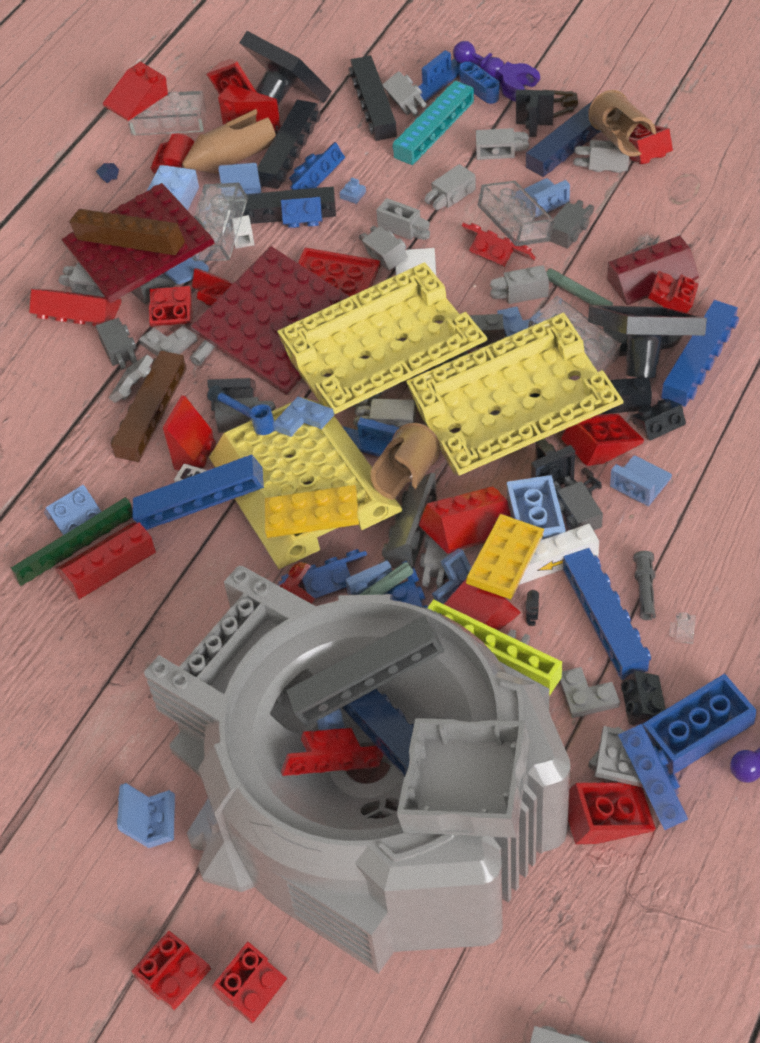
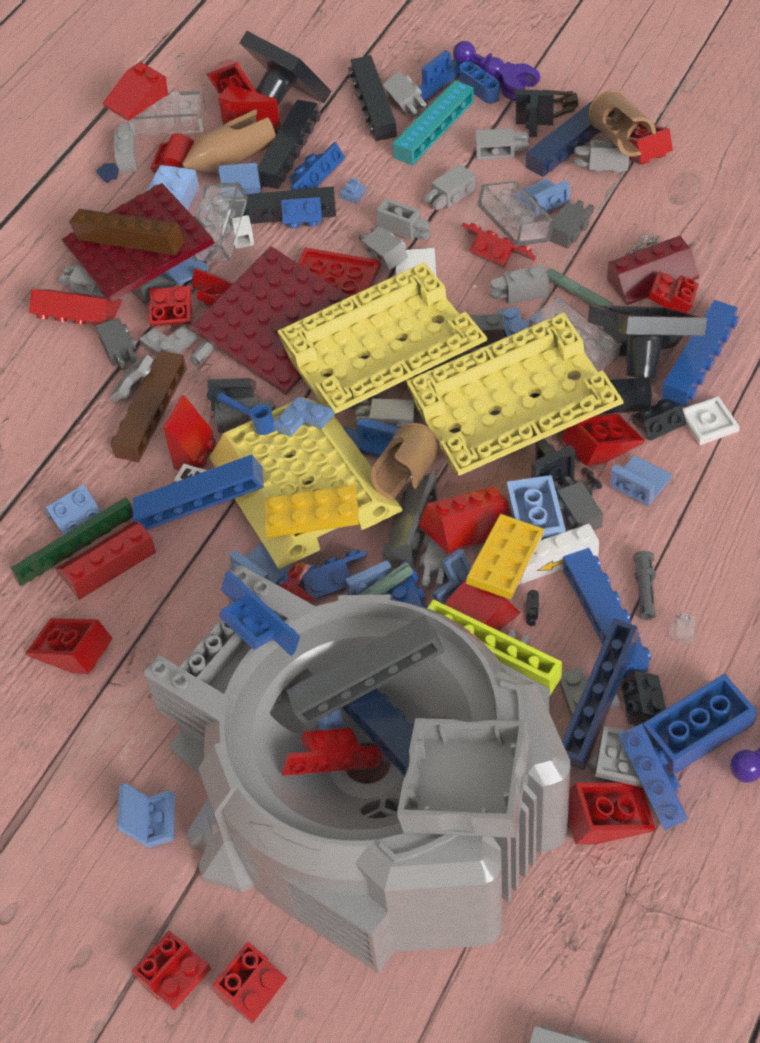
none -> red slope [26,618,113,674]
none -> light grey hinge [114,122,137,173]
none -> blue bracket [219,570,301,656]
none -> medium blue bracket [229,543,295,585]
none -> dark blue brick [562,618,639,770]
none -> white tile [683,396,740,445]

